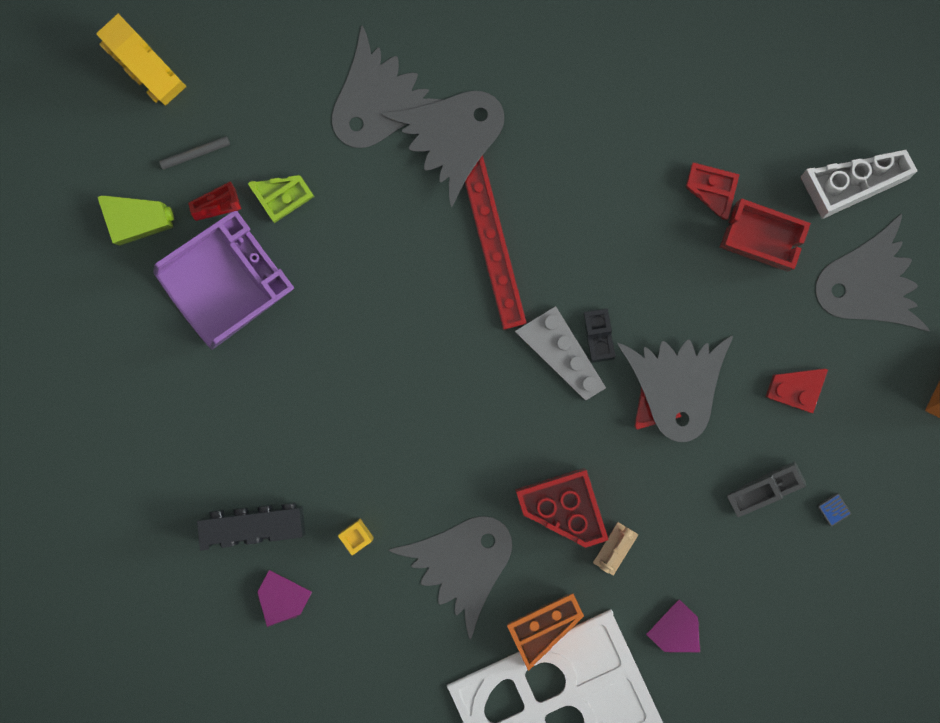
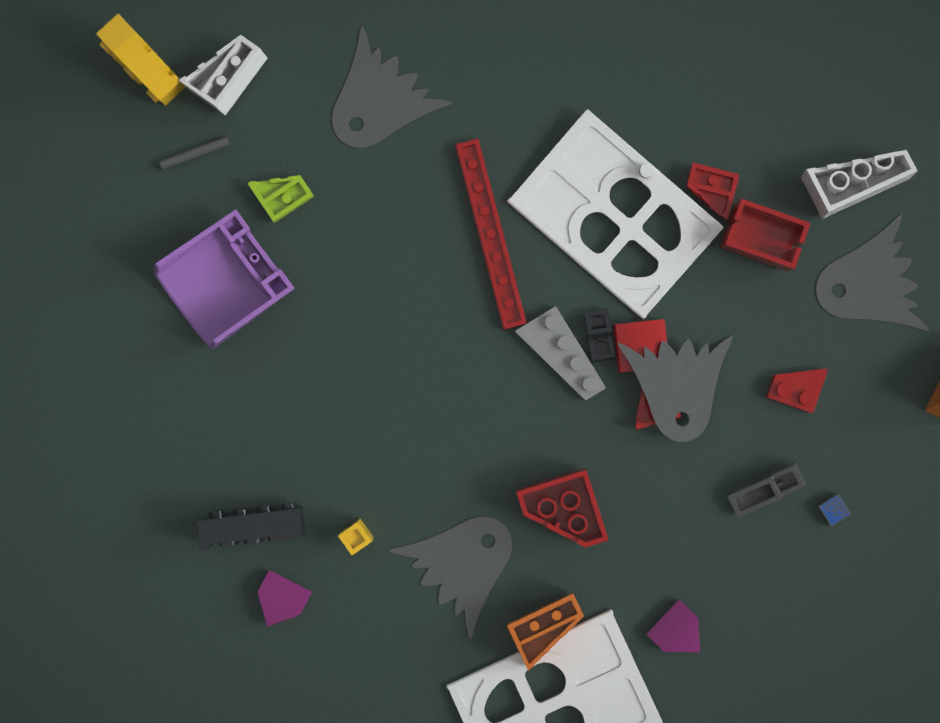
lime slope [98,196,175,246] -> none
red wing [188,181,241,221] -> none
dark grey piece [381,91,504,207] -> none
tan hinge [593,522,638,576] -> none
none -> white wedge [179,35,267,115]
none -> white door [507,109,724,320]
none -> red slope [613,319,667,372]

